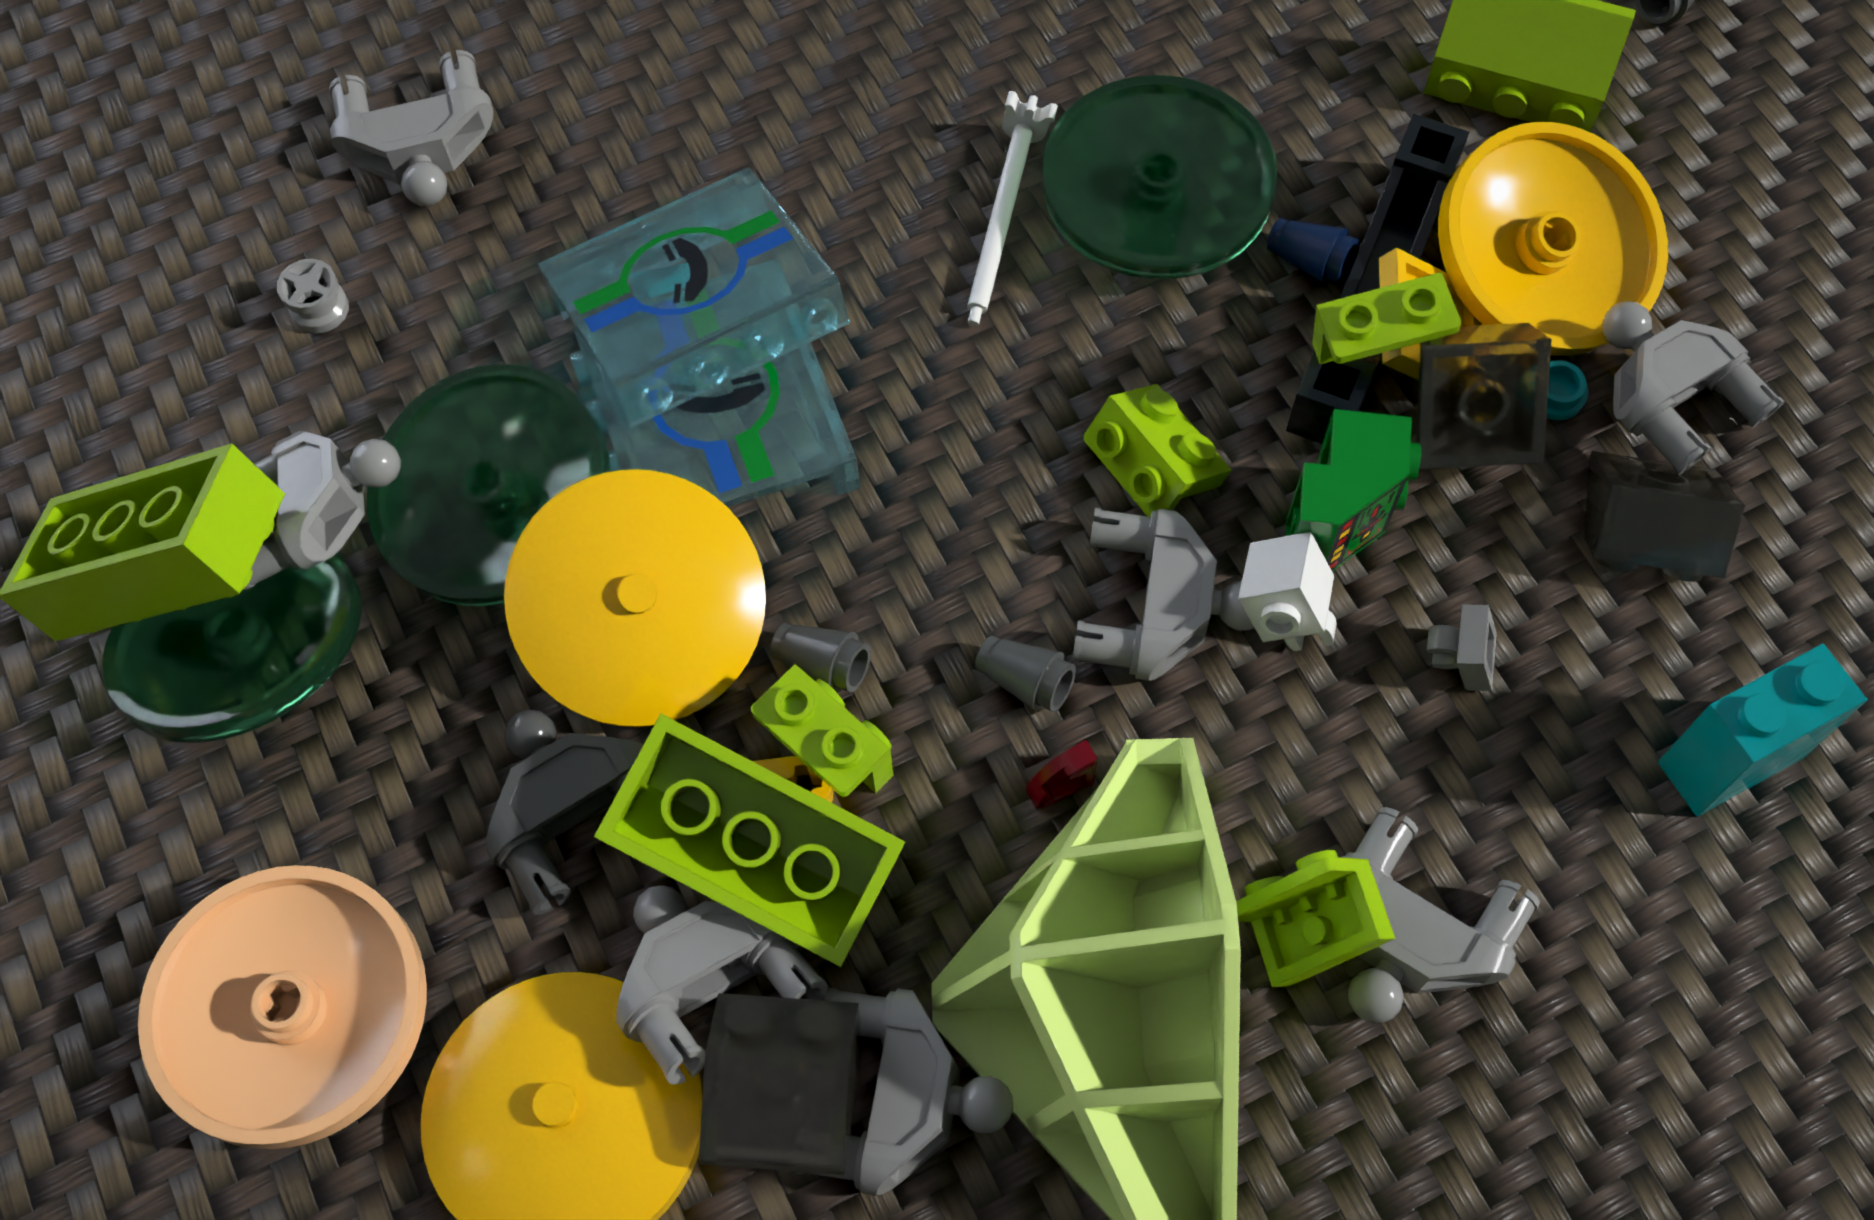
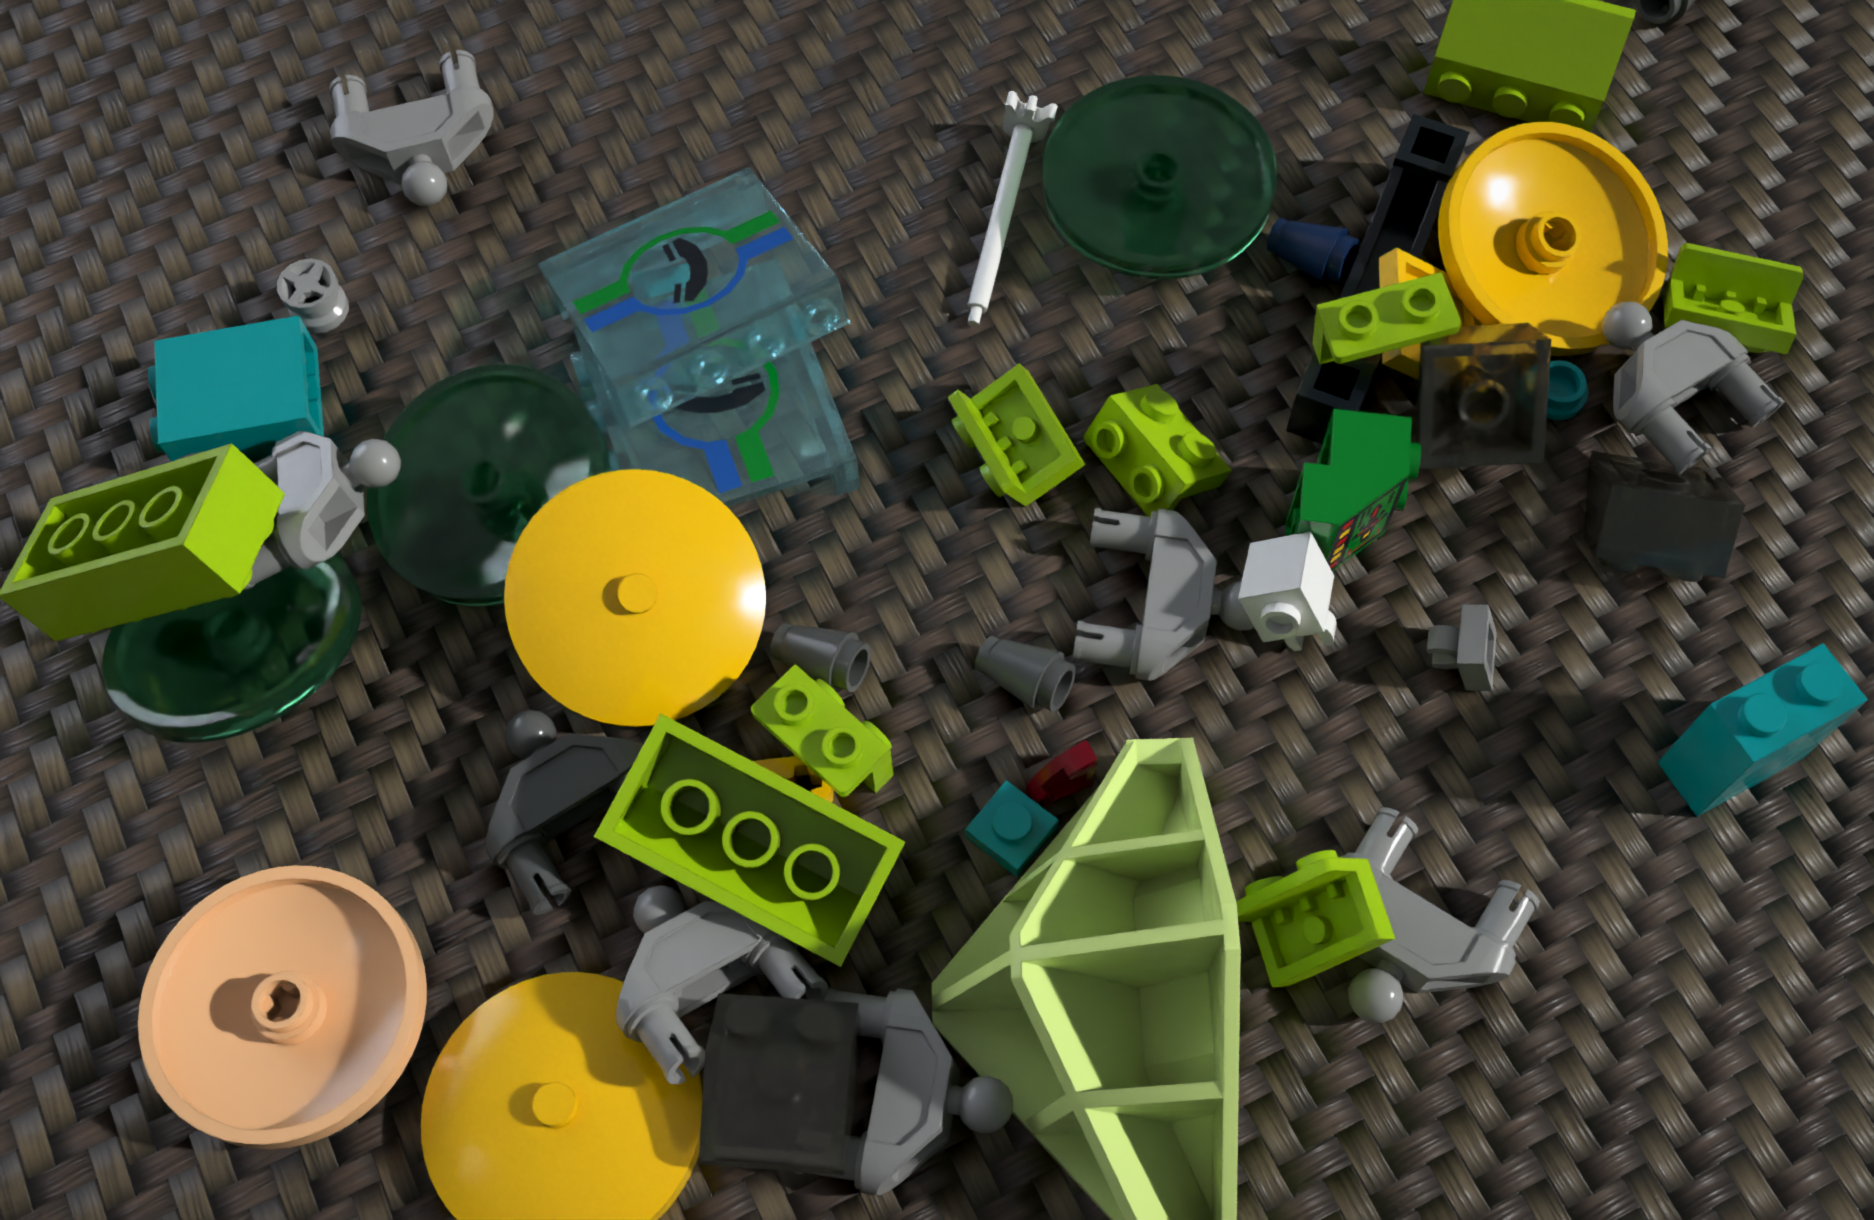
none -> teal brick [148,315,324,461]
none -> lime bracket [948,363,1086,507]
none -> teal plate [965,780,1059,877]
none -> lime bracket [1663,243,1804,355]

